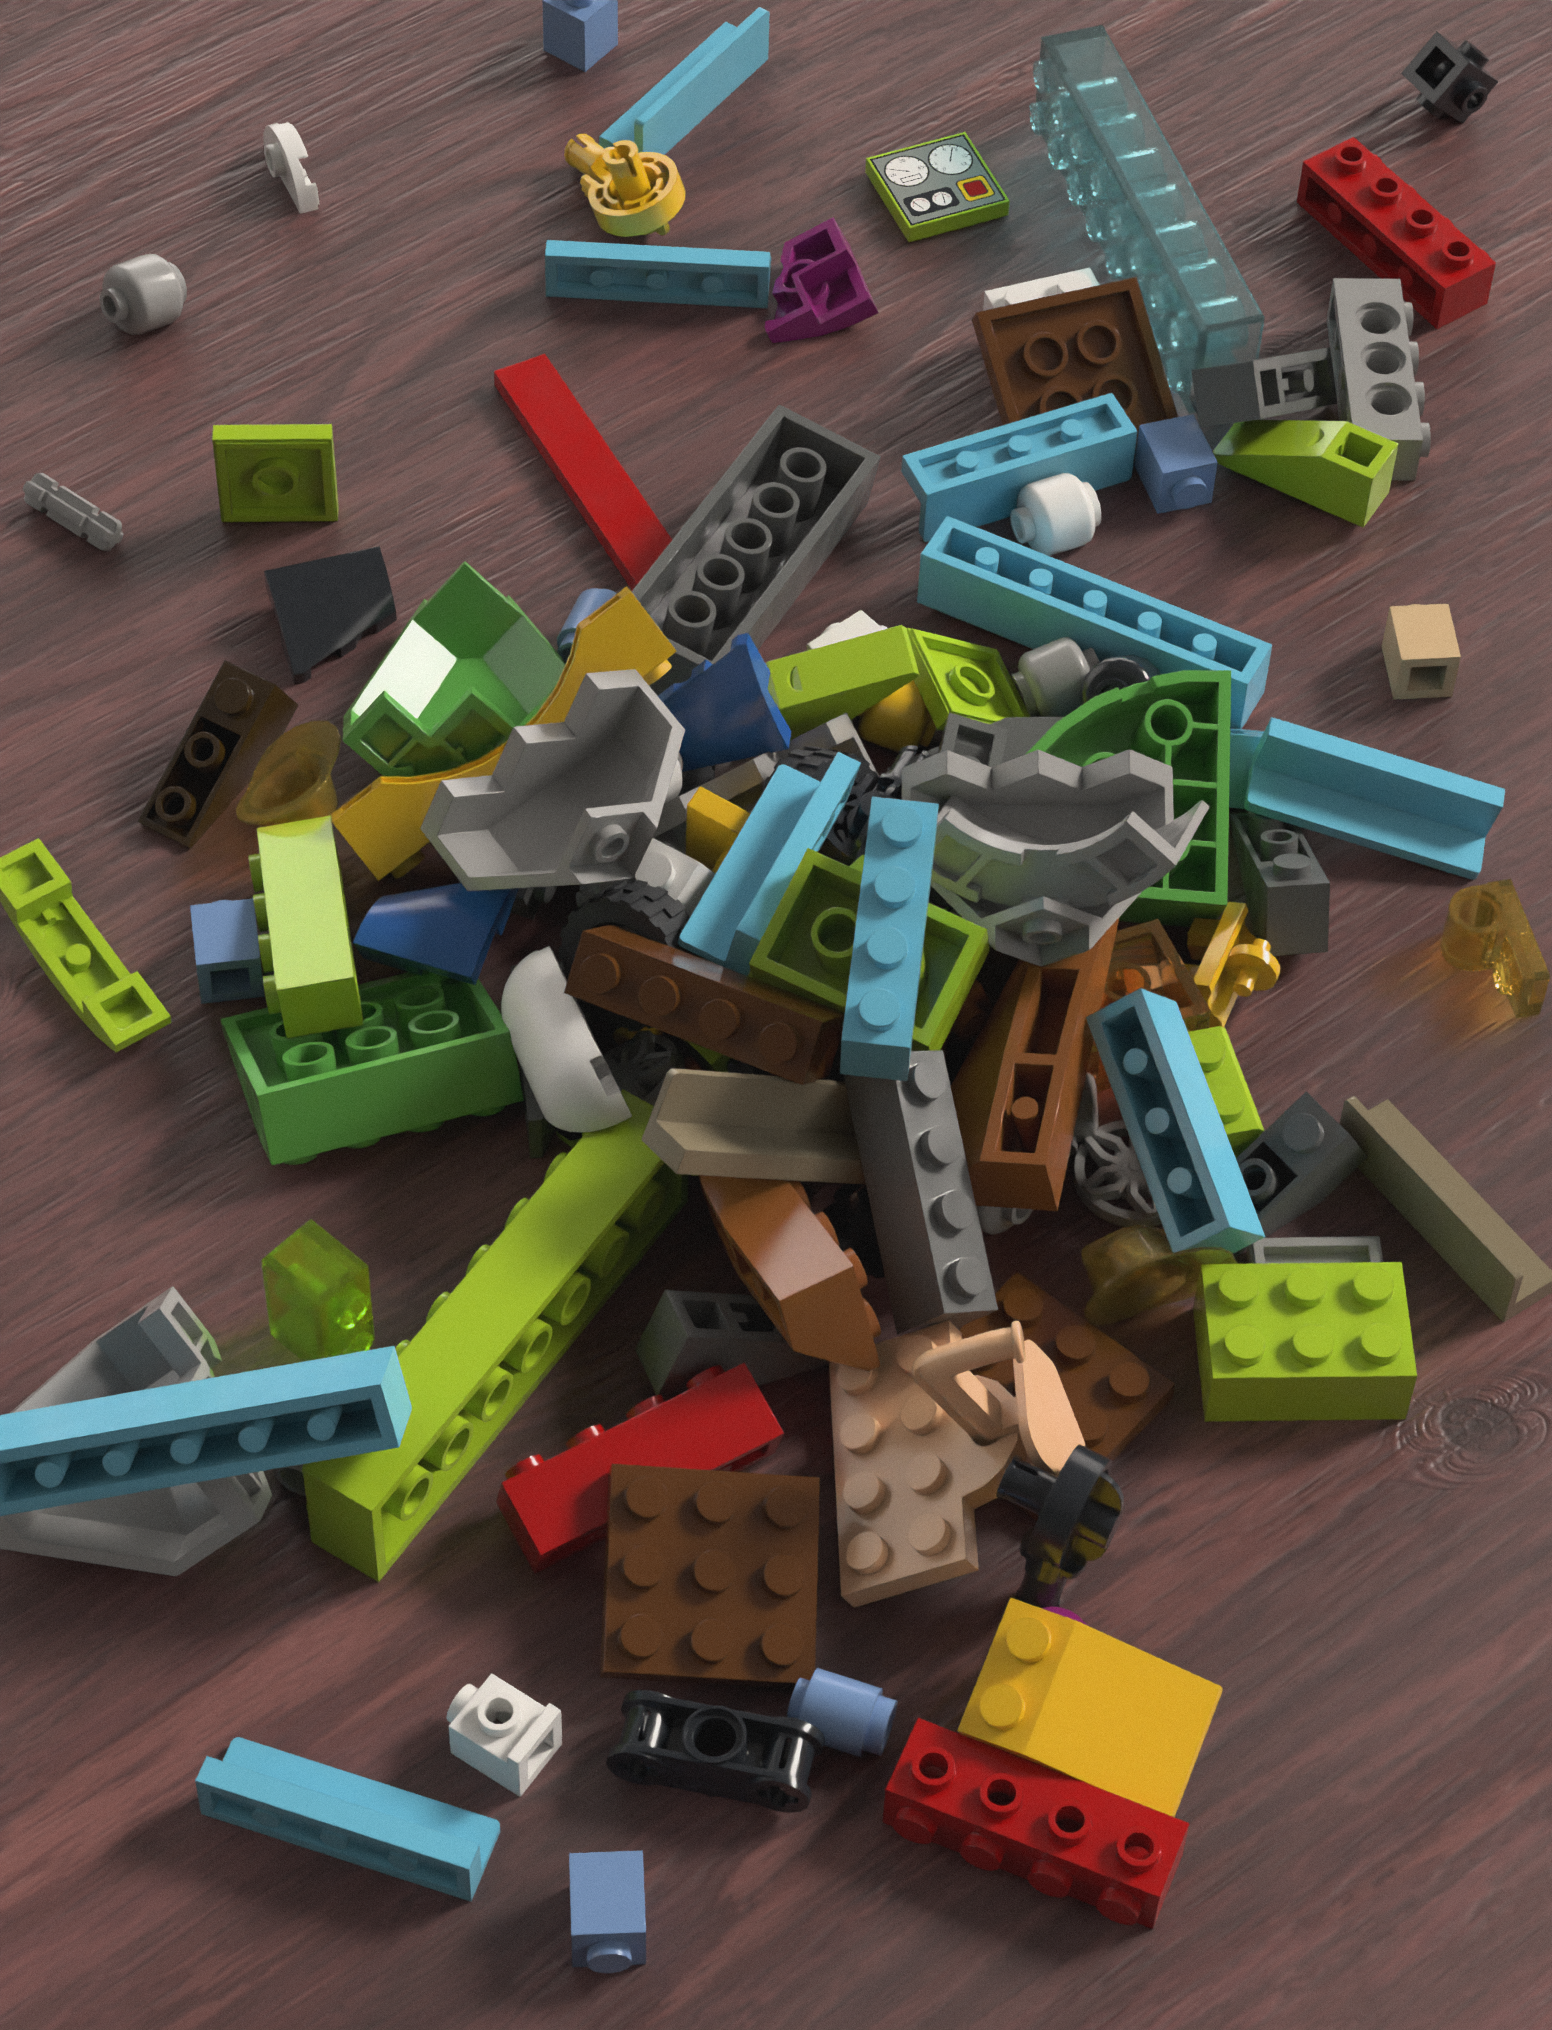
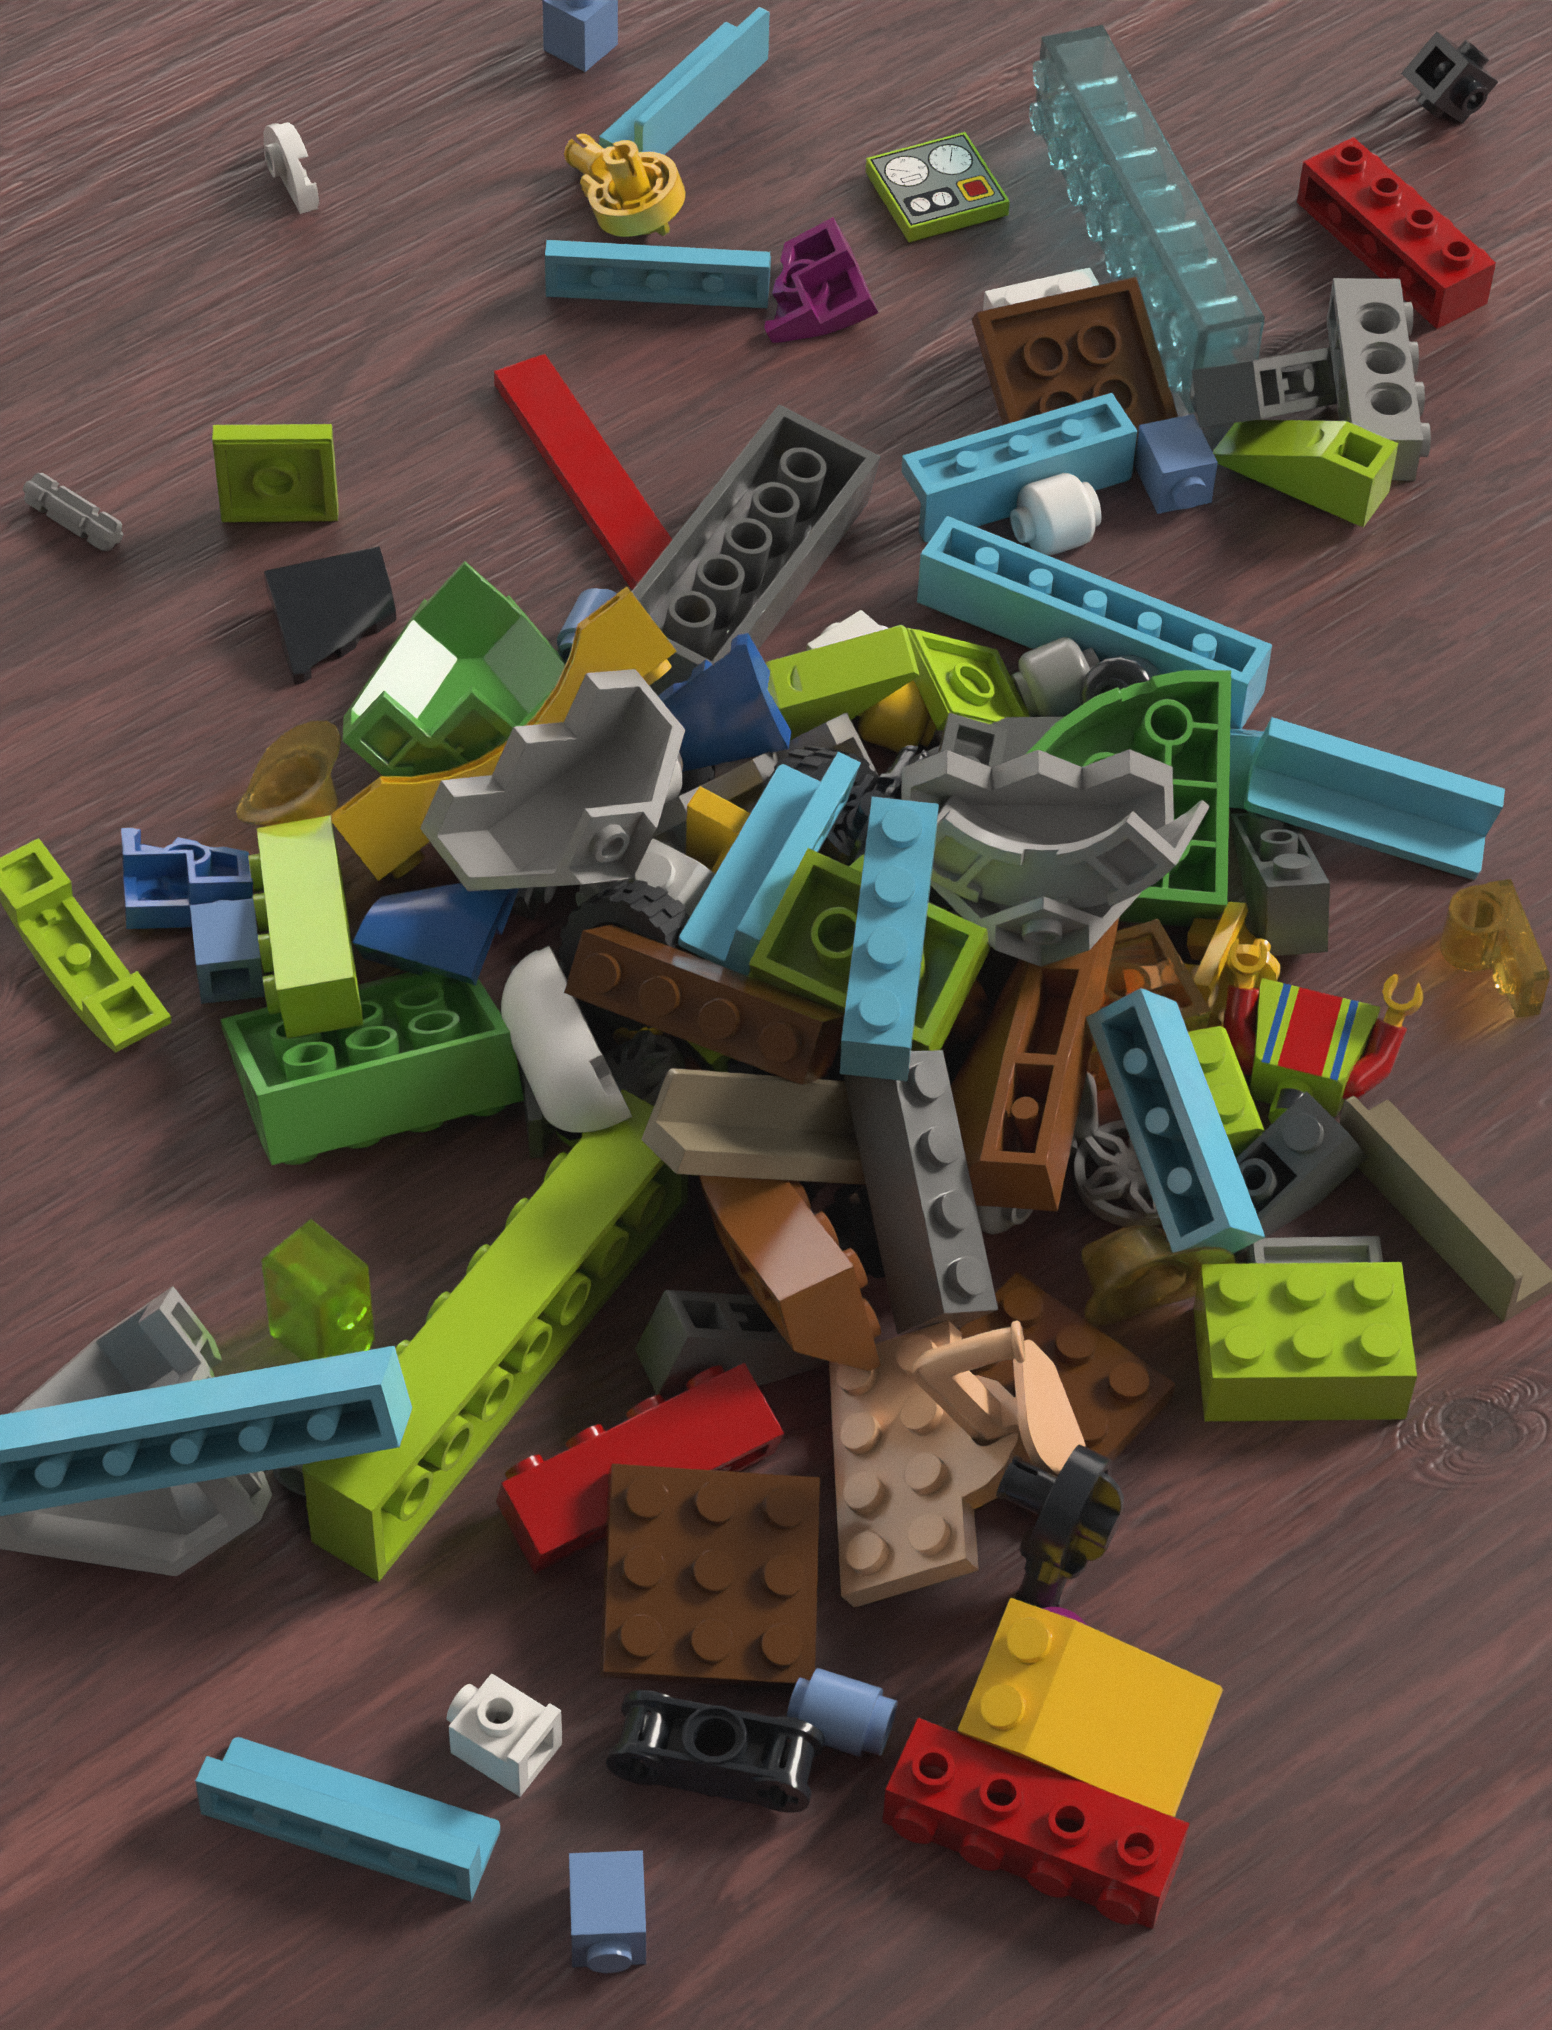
light grey head [100,254,187,335] -> none
dark brown slope [137,660,299,849] -> none
tan brick [1382,604,1461,700] -> none
none -> blue slope [121,828,253,929]
none -> torso [1223,938,1423,1124]

